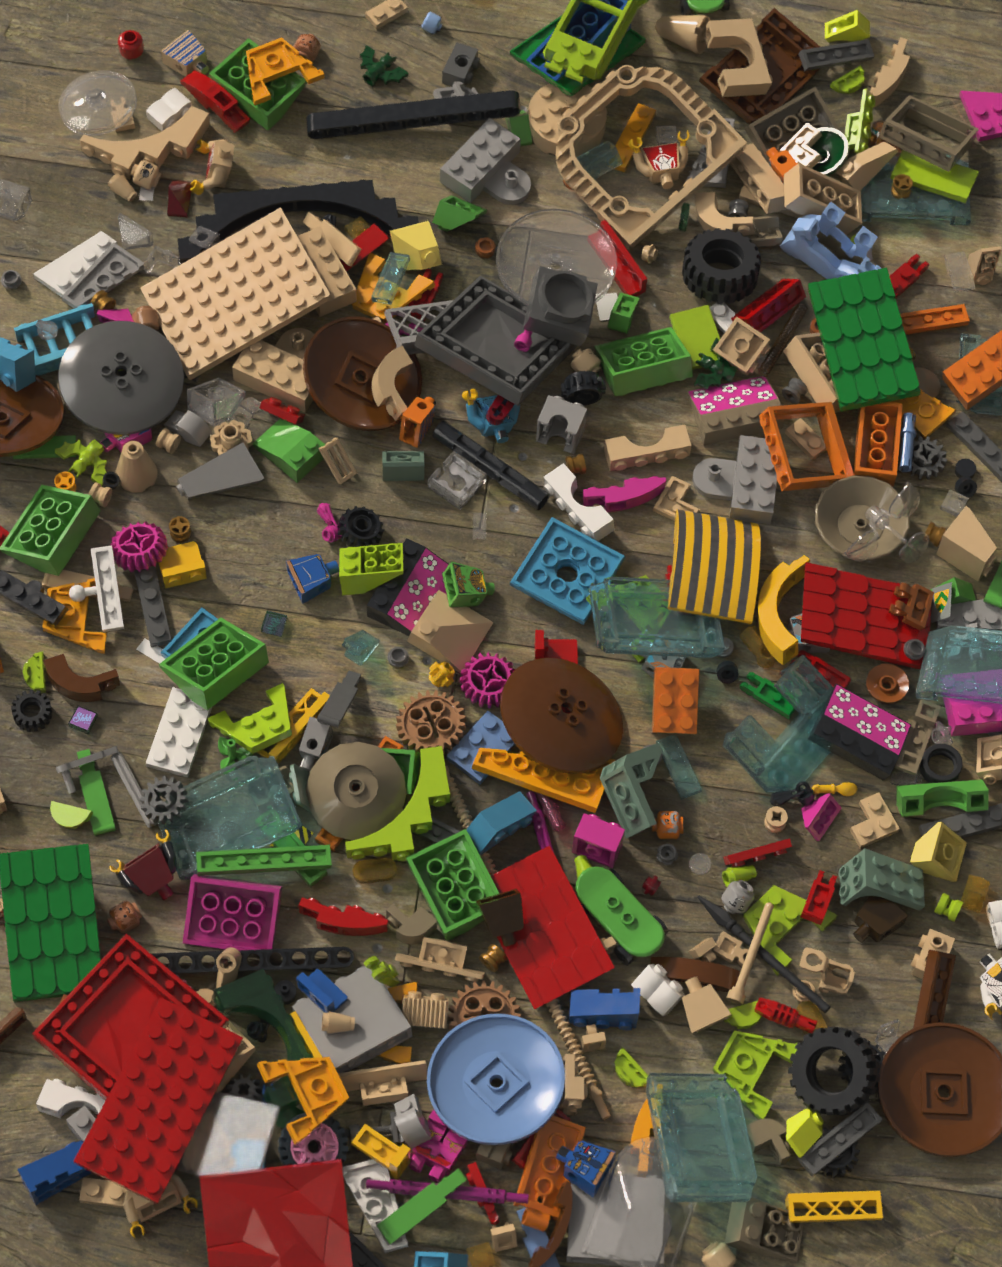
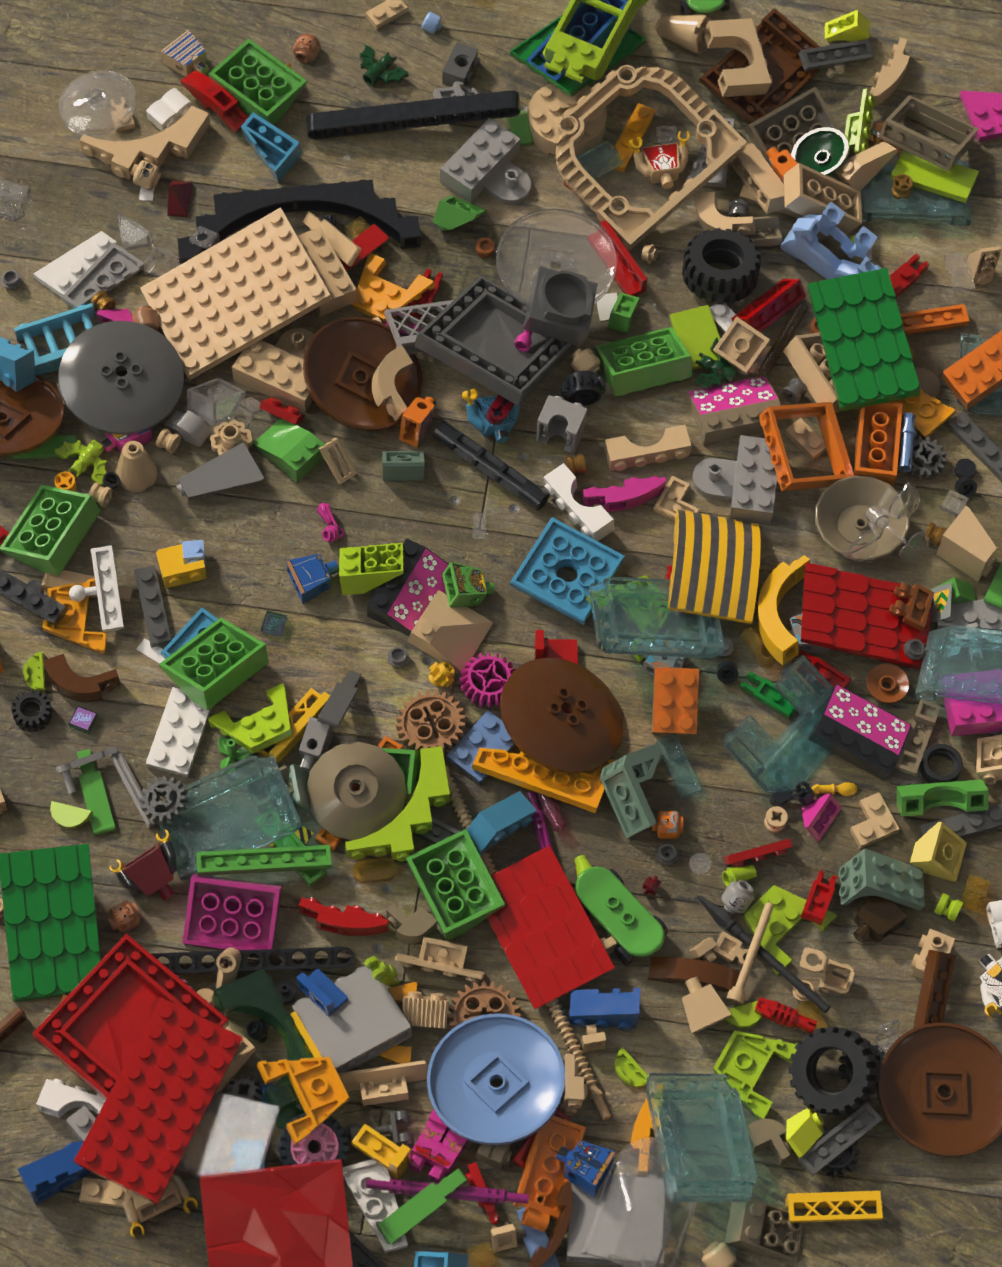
clear plate [36,319,58,340] -> none
tan cone [108,173,137,202] -> none
dark pink gear [110,521,168,573] -> none
red head [118,30,144,60] -> none
pearl gold wheel [169,516,191,543] -> none
tan torso [190,139,234,195] -> none
light orange wing [246,37,324,106] -> none
tan cone [321,1011,355,1034] -> none
black gear [337,506,384,547] -> none
clear light blue slope [342,630,380,666] -> none
clear light blue tile [371,252,410,305] -> none
light yellow slope [390,221,442,270] -> none
light grey brick [394,1094,432,1149] -> none
clear piece [428,451,487,510] -> none
dark brown torso [476,889,524,946] -> none
pearl gold wheel [479,944,507,972] -> none
dark pink slope [572,813,625,869] -> none
white brick [631,964,685,1016] -> none
clear green tile [679,203,690,231] -> none
tile [780,123,822,169] -> none
lime tile [830,65,864,94] -> none
clear plate [931,721,953,745] -> none
none -> light blue bracket [182,540,206,566]
none -> dark azure wedge [241,112,303,183]

